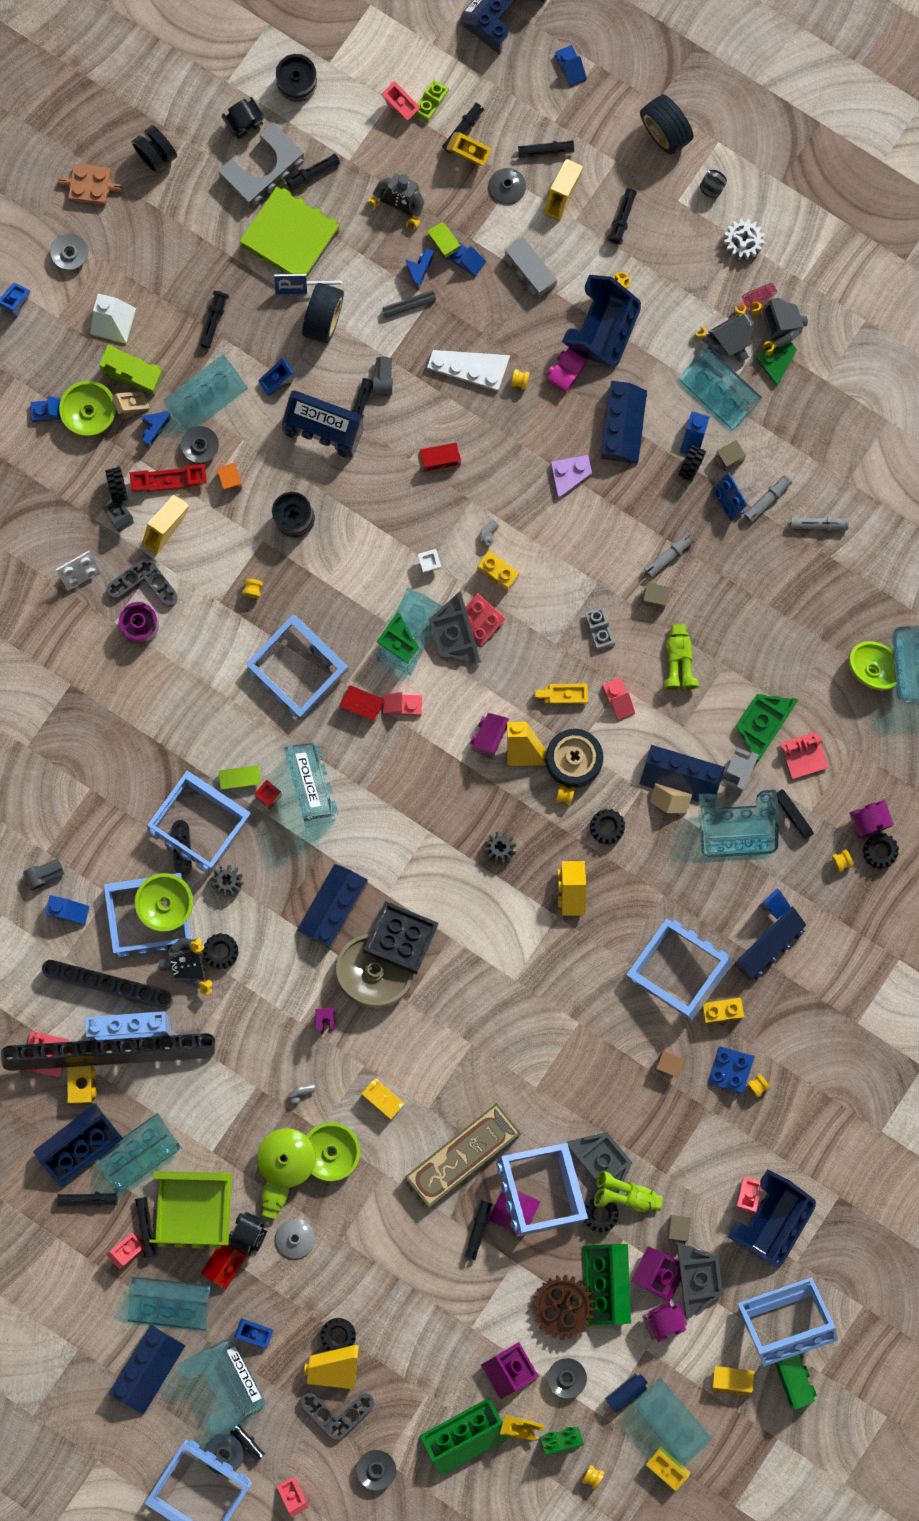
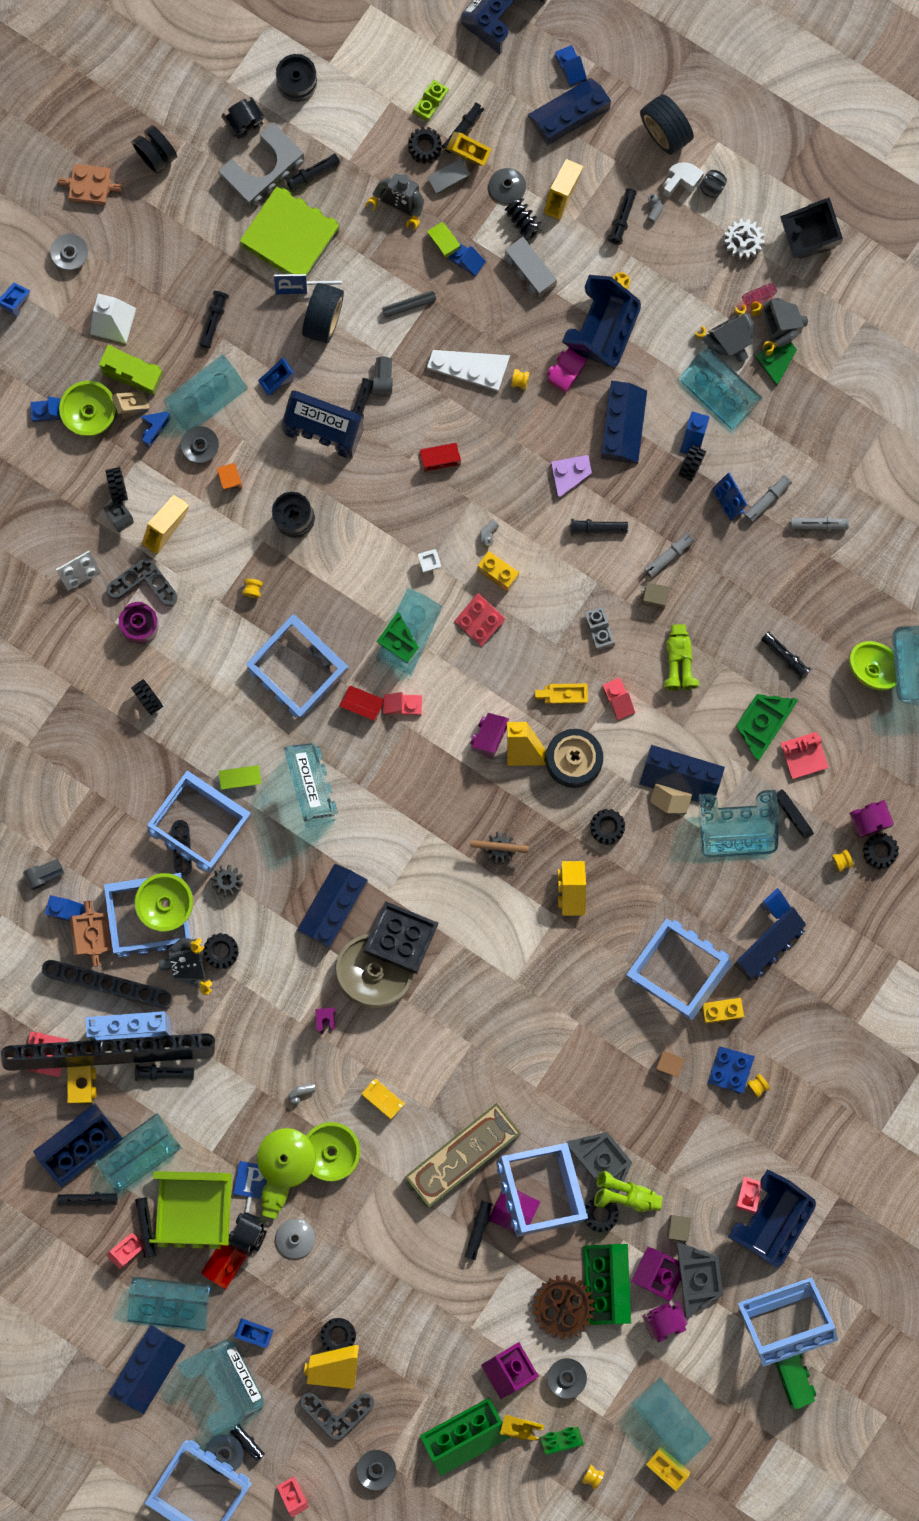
red slope [129,464,207,492] -> none
red panel [254,780,282,809] -> none
coral slope [381,81,421,122] -> none
blue slope [405,248,434,290] -> none
dark grey wing [429,592,481,663] -> none
black pin [518,140,575,158] -> none
yellow wheel [556,784,575,806] -> none
dark blue brick [604,1373,648,1414] -> none
yellow hinge [711,1366,754,1396] -> none
dark tan brick [715,440,746,471] -> none
light grey panel [720,747,759,796] -> none
none -> nougat plate [69,900,113,967]
none -> black tyre [131,679,164,715]
none -> black pin [135,1064,194,1082]
none -> blue piece [233,1161,267,1213]
none -> black tyre [408,127,442,164]
none -> light grey slope [427,158,471,194]
none -> medium nougat bar [470,840,529,853]
none -> black piece [505,198,542,241]
none -> dark blue slope [528,78,611,146]
none -> black pin [570,519,628,536]
none -> light grey arm [647,194,663,223]
none -> white brick [663,162,704,198]
none -> black pin [761,631,812,681]
none -> black piece [780,197,843,259]

